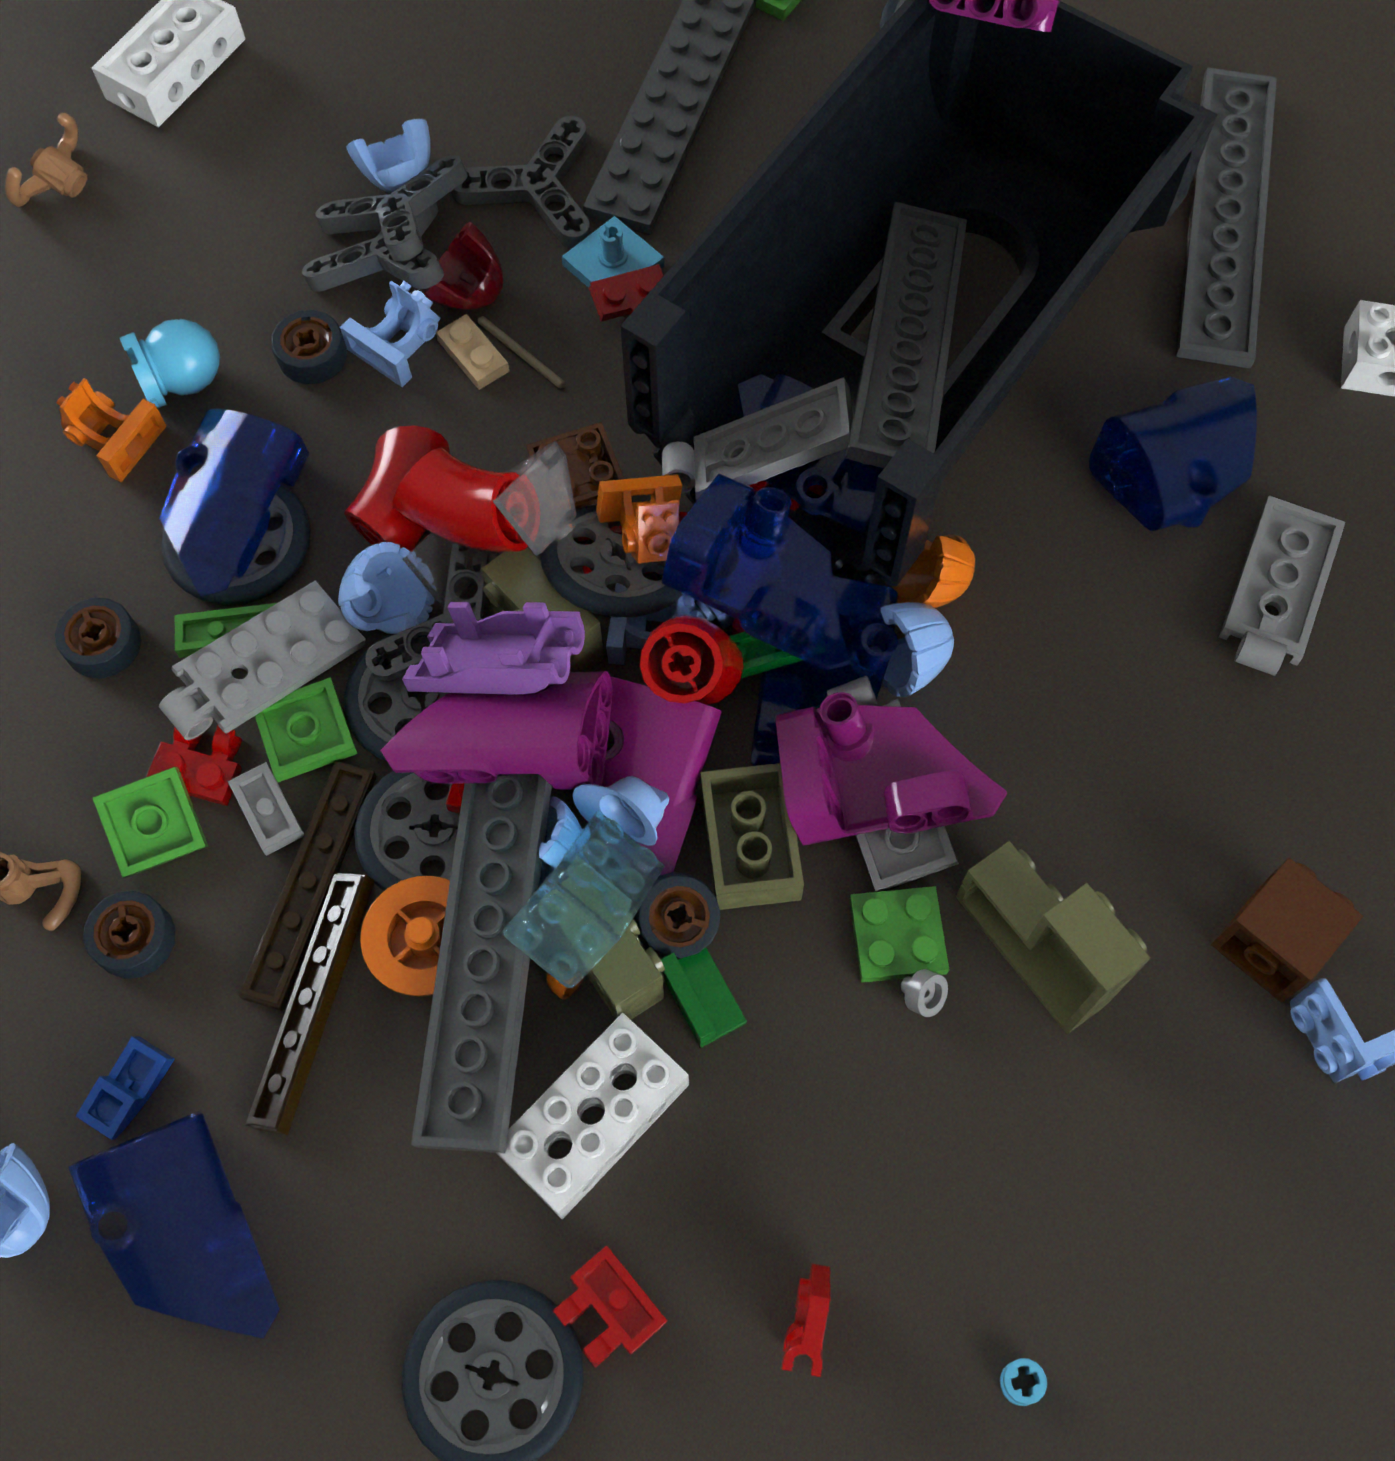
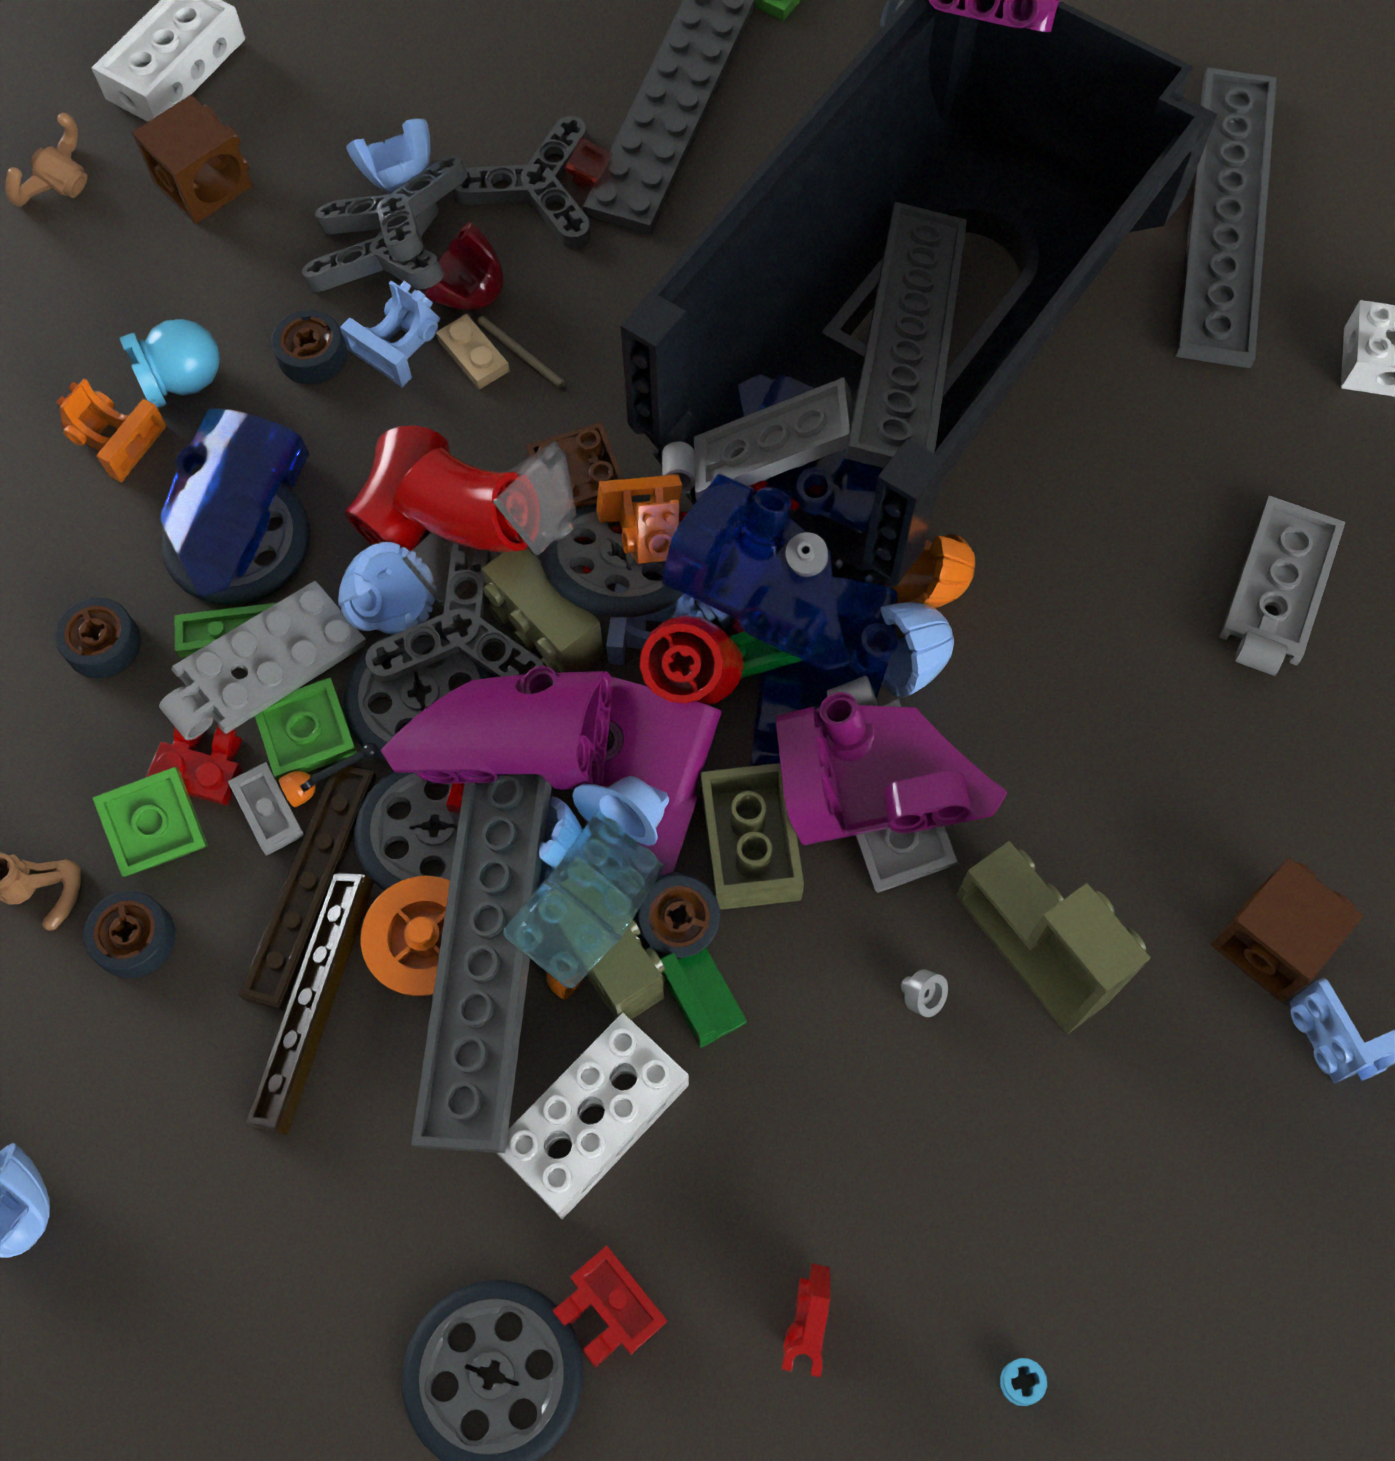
clear blue panel [68,1111,280,1339] -> none
blue slope [76,1036,175,1140] -> none
medium lavender piece [402,602,585,695] -> none
medium azure tile [562,216,664,288] -> none
red plate [589,264,664,322] -> none
bright green plate [849,886,949,983] -> none
clear blue panel [1089,377,1257,531] -> none
none -> reddish brown brick [132,95,252,224]
none -> hinge [279,742,379,808]
none -> clear red tile [564,137,612,188]
none -> light grey tile [786,532,828,577]

